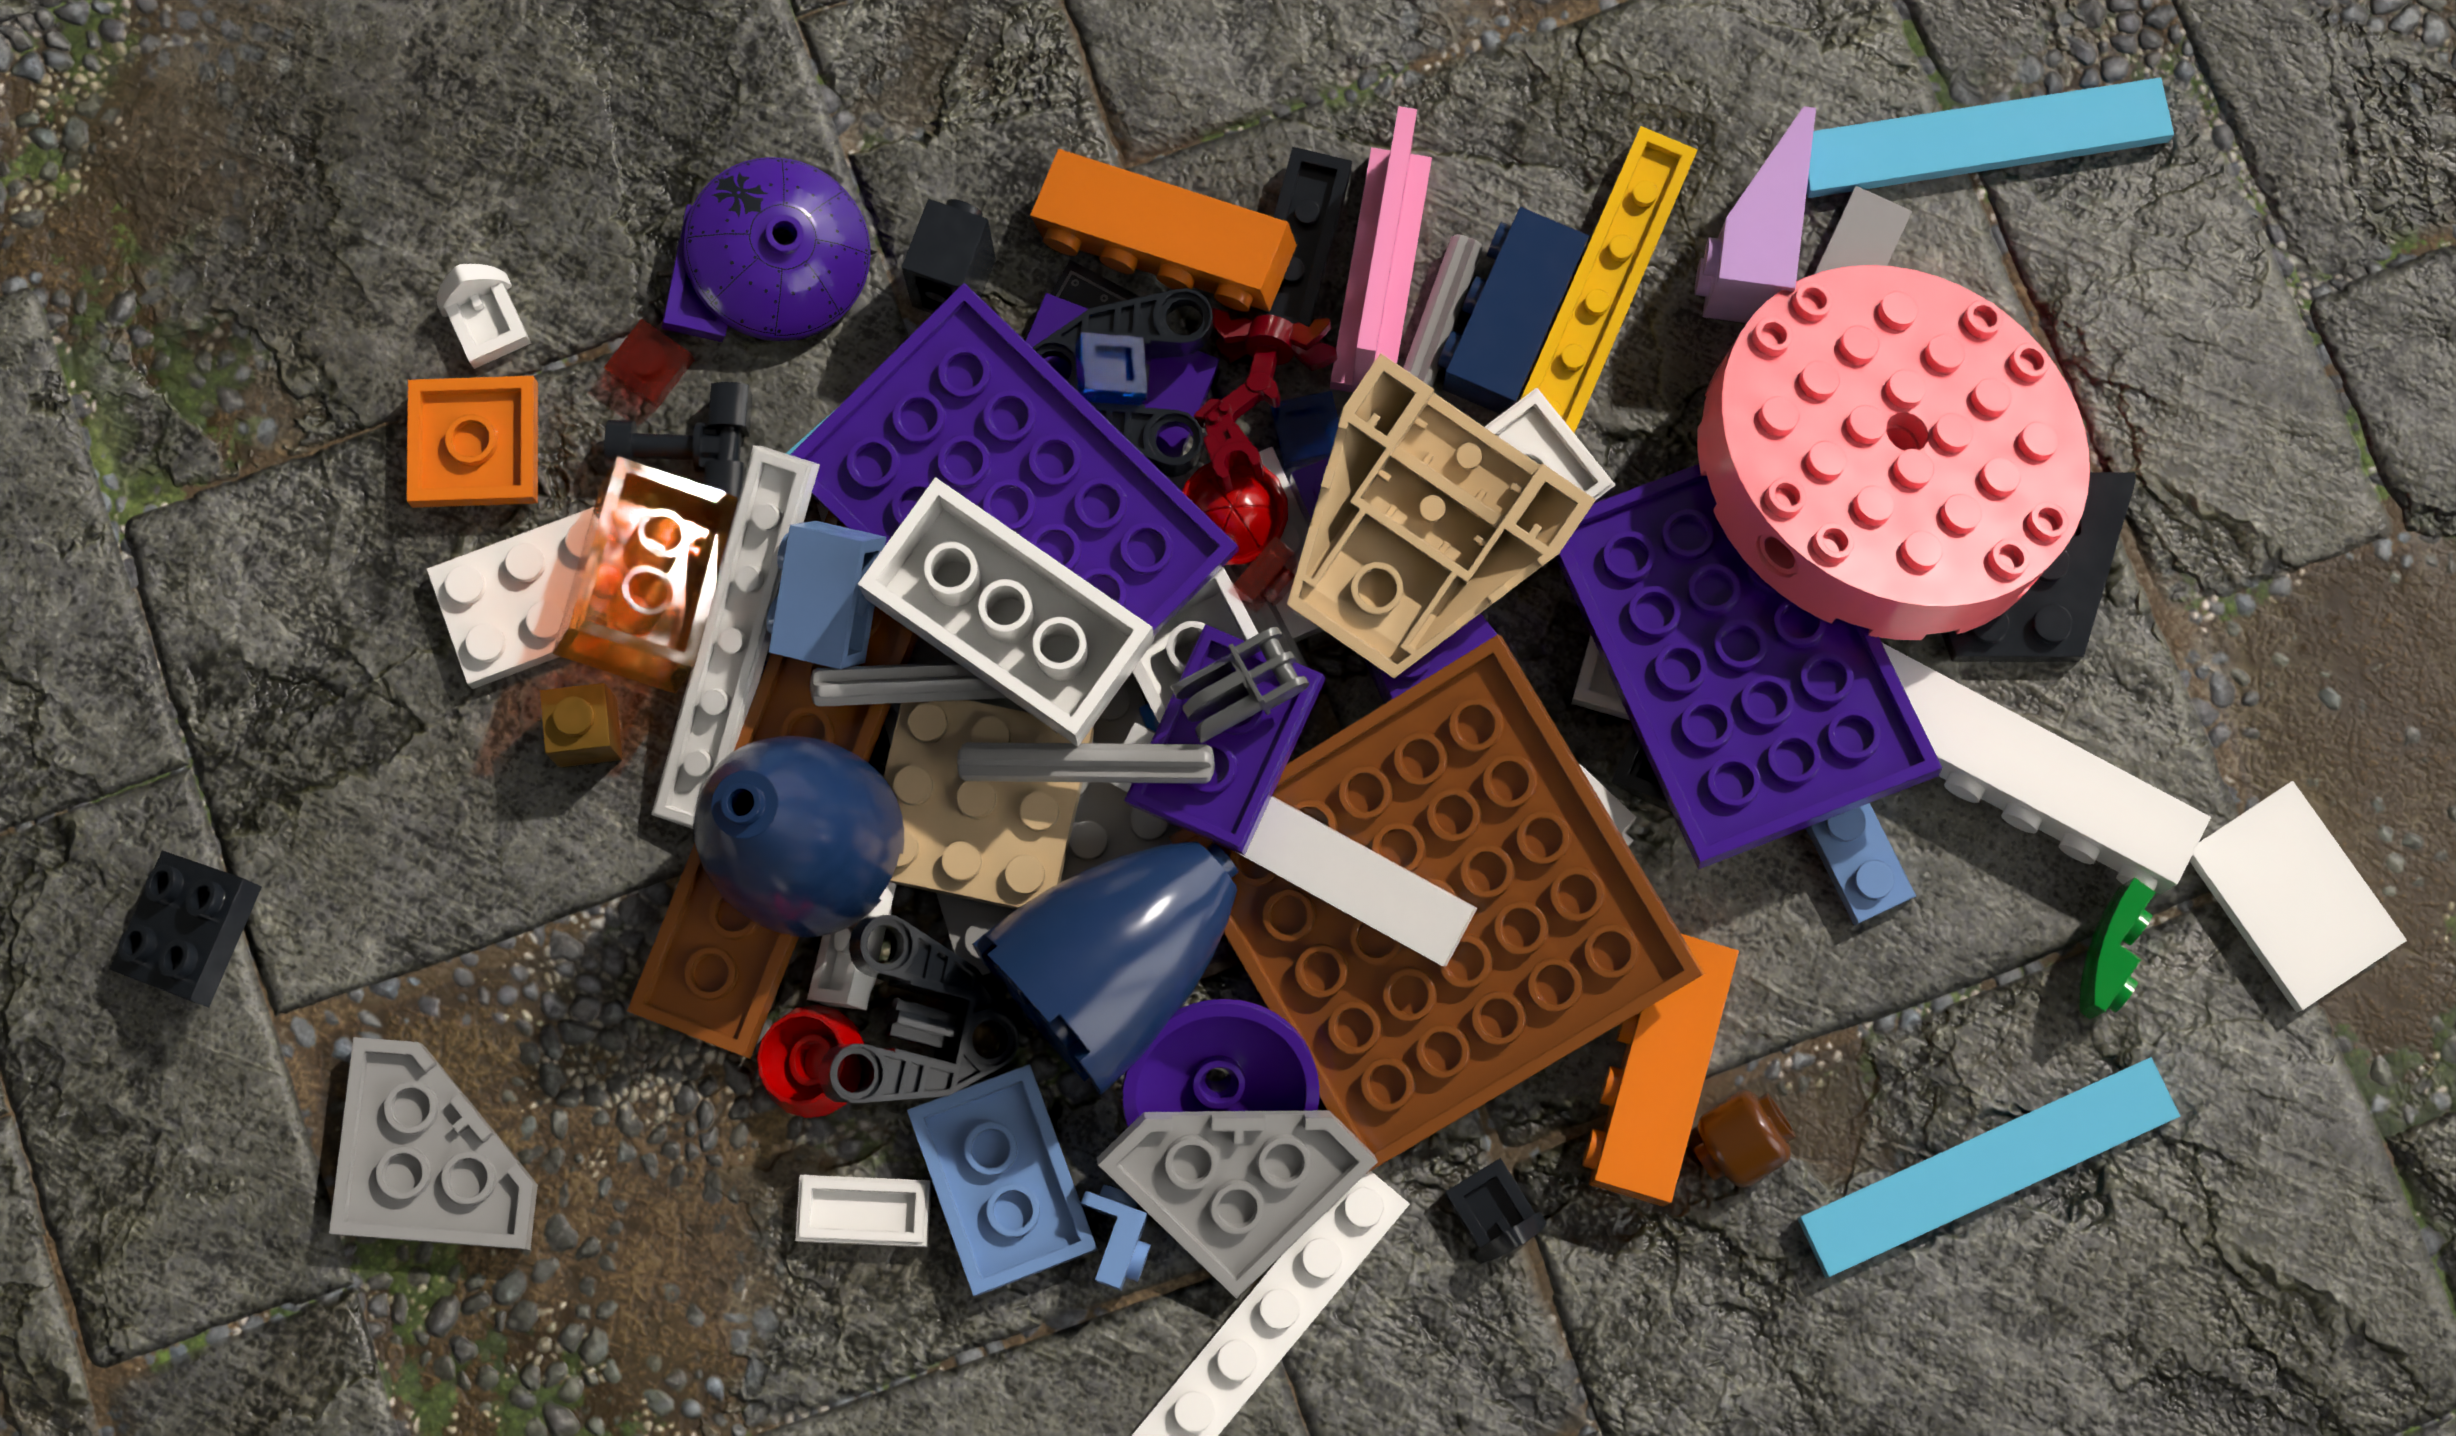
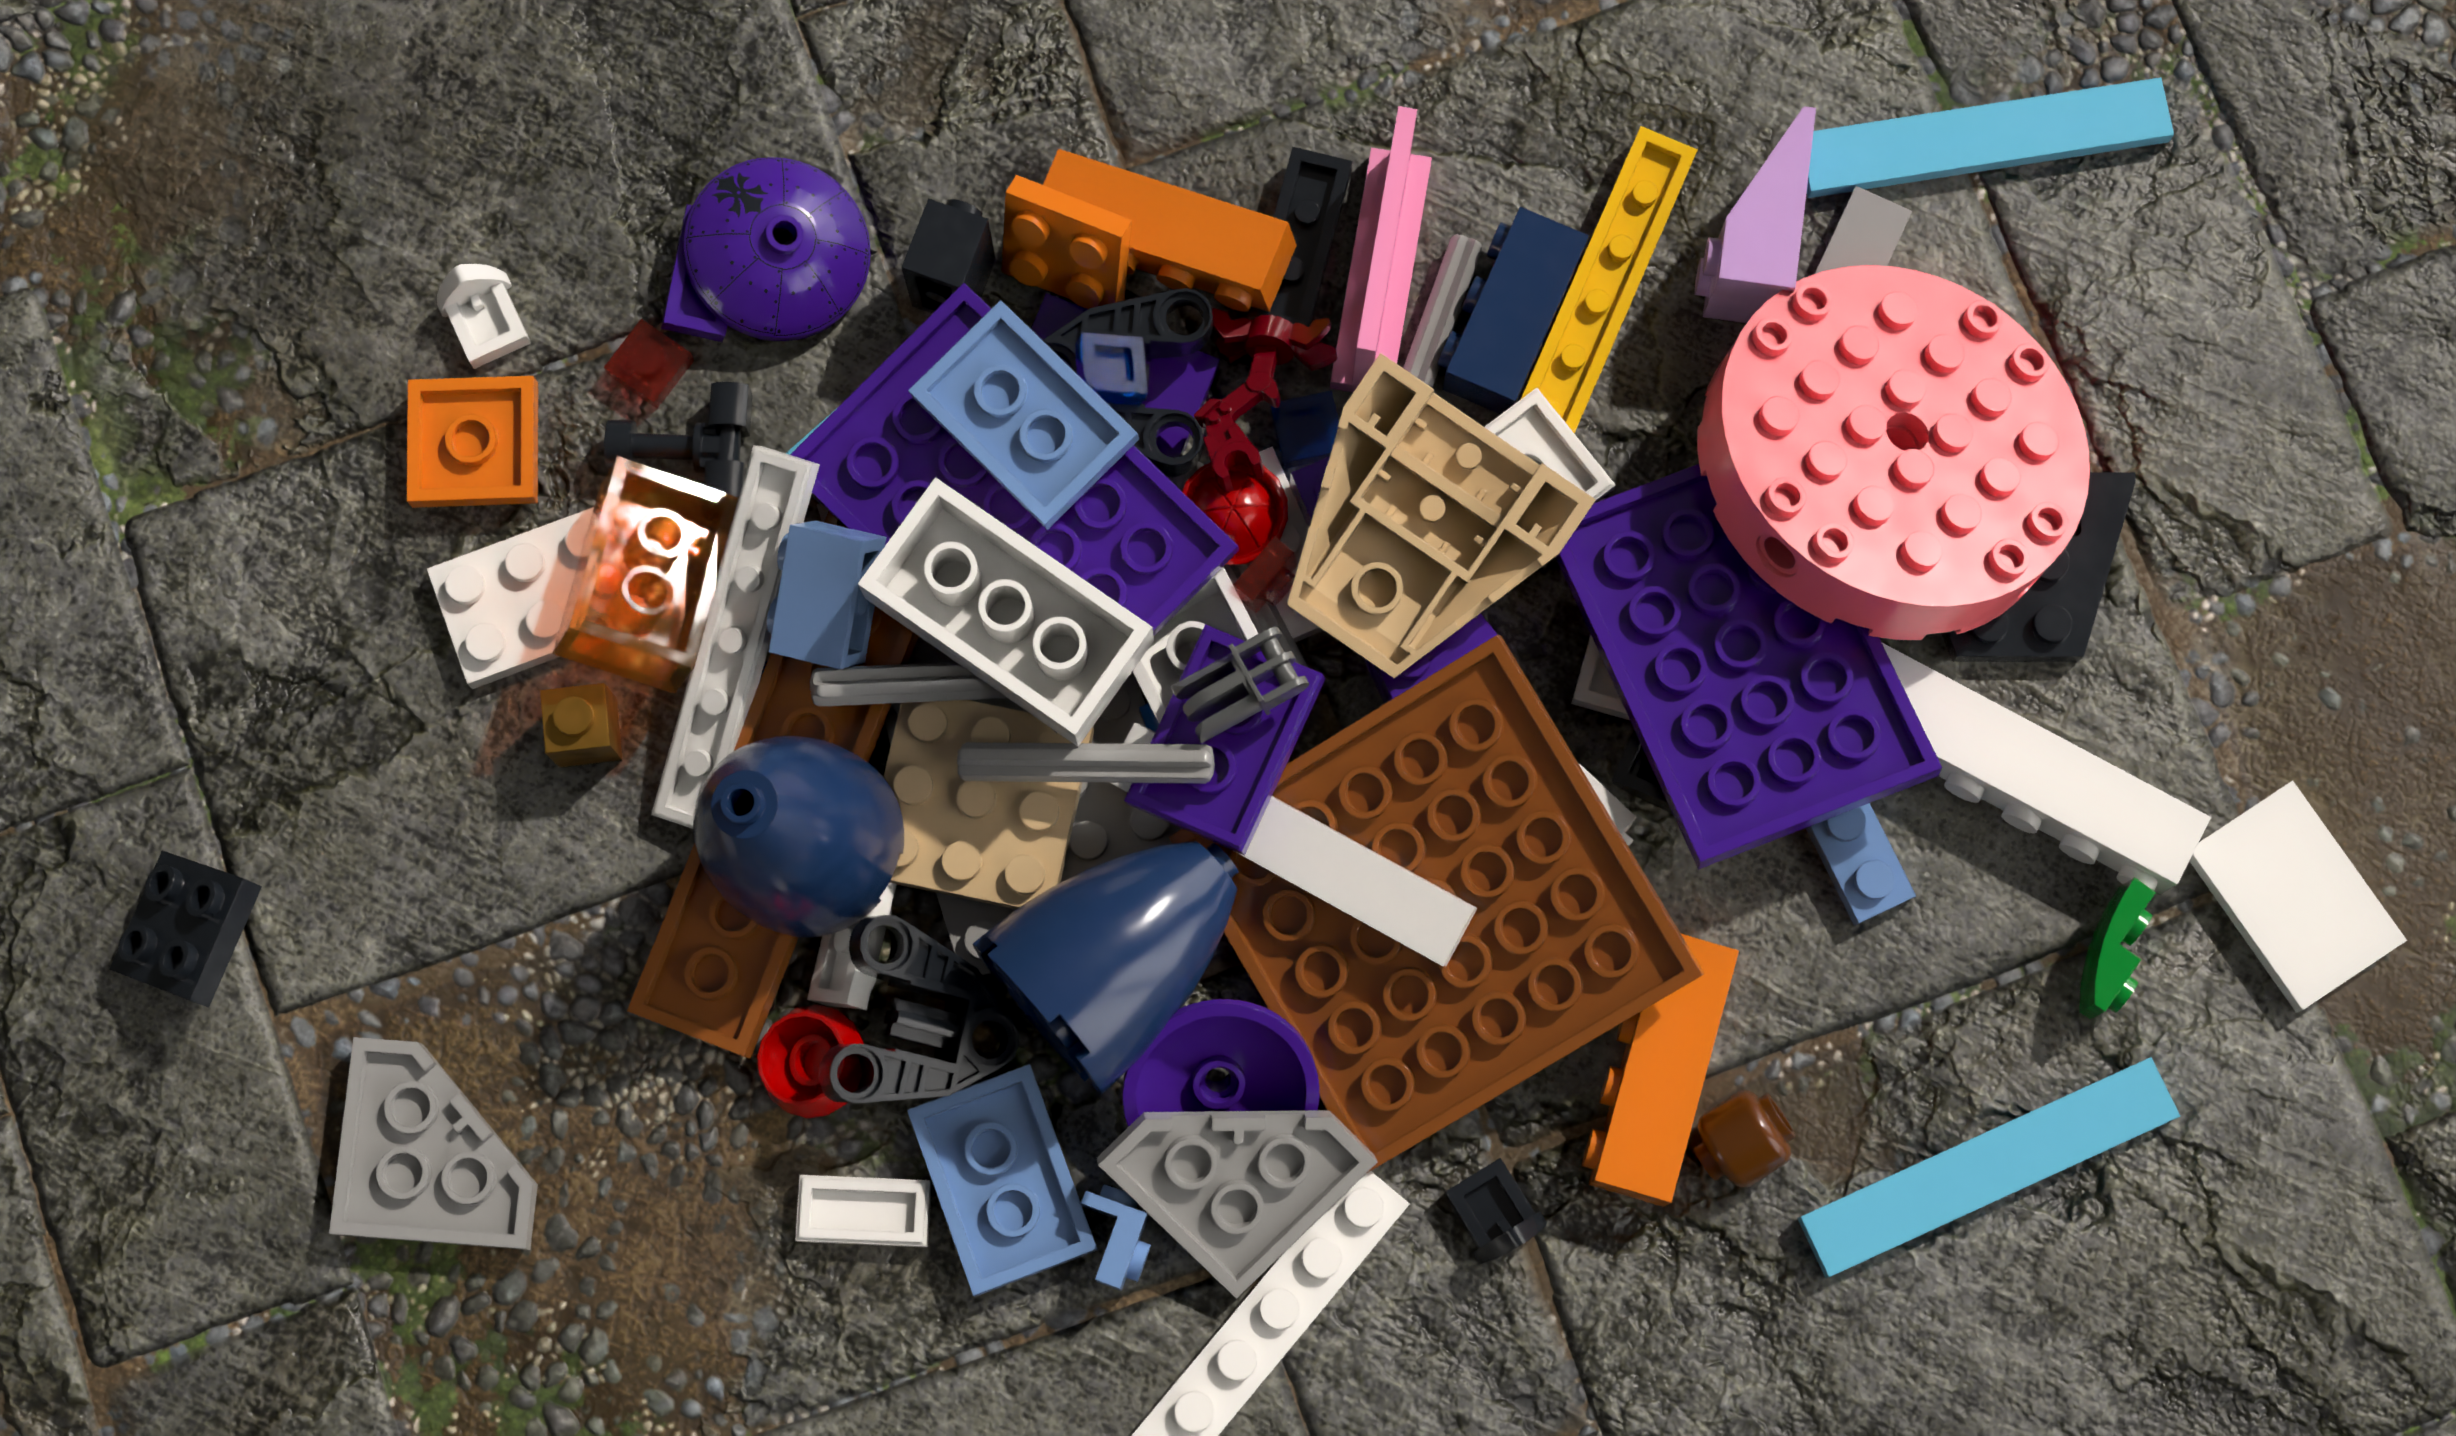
none -> medium blue plate [908,300,1139,530]
none -> orange plate [1002,175,1132,309]

